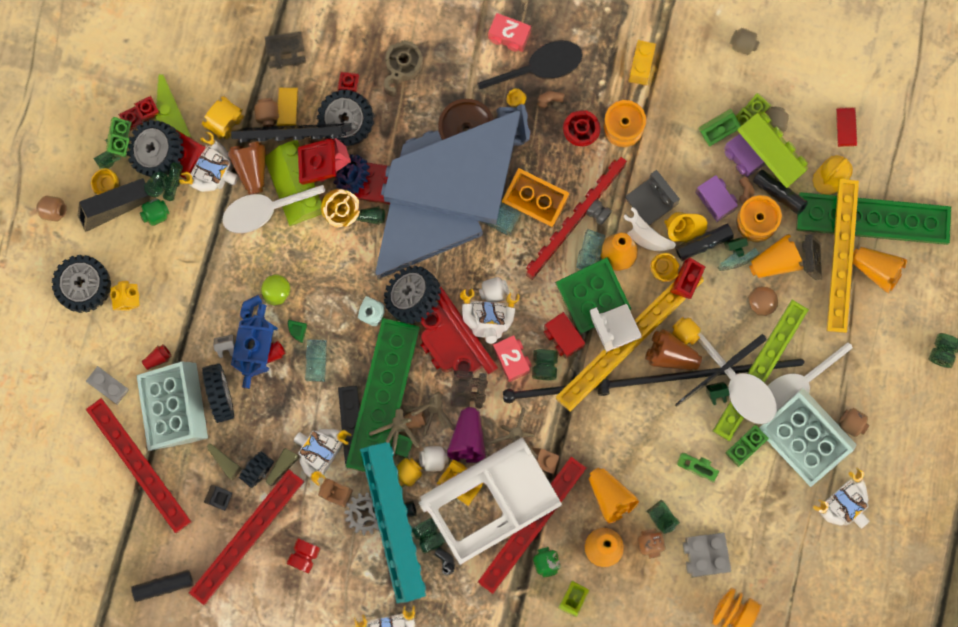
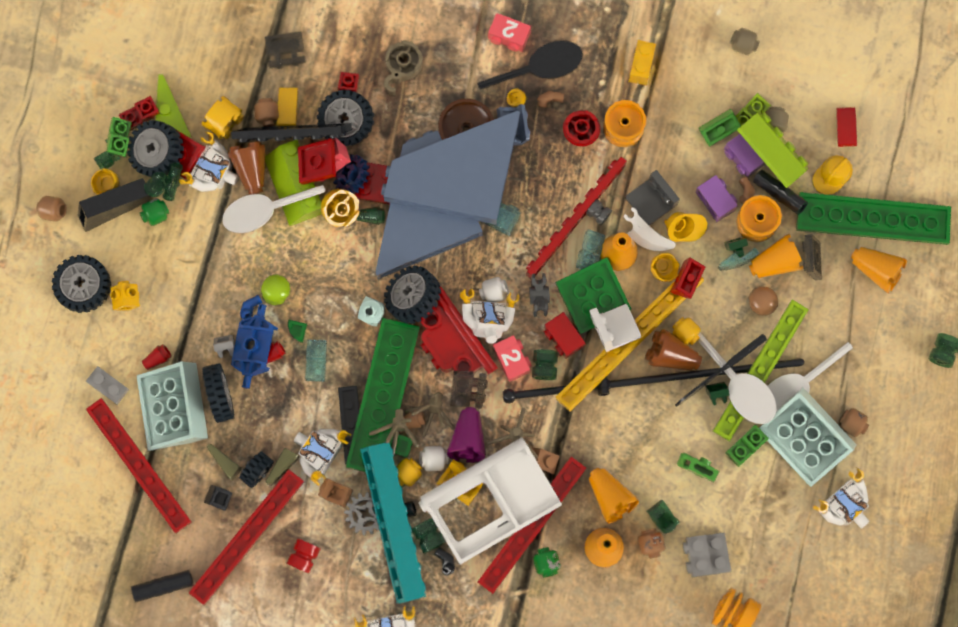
light orange slope [501,168,570,227] -> none
lime slope [558,581,589,617] -> none
black axle [675,224,734,261] -> none
yellow plate [826,179,859,333] -> none
none -> dark grey pin [529,273,550,317]

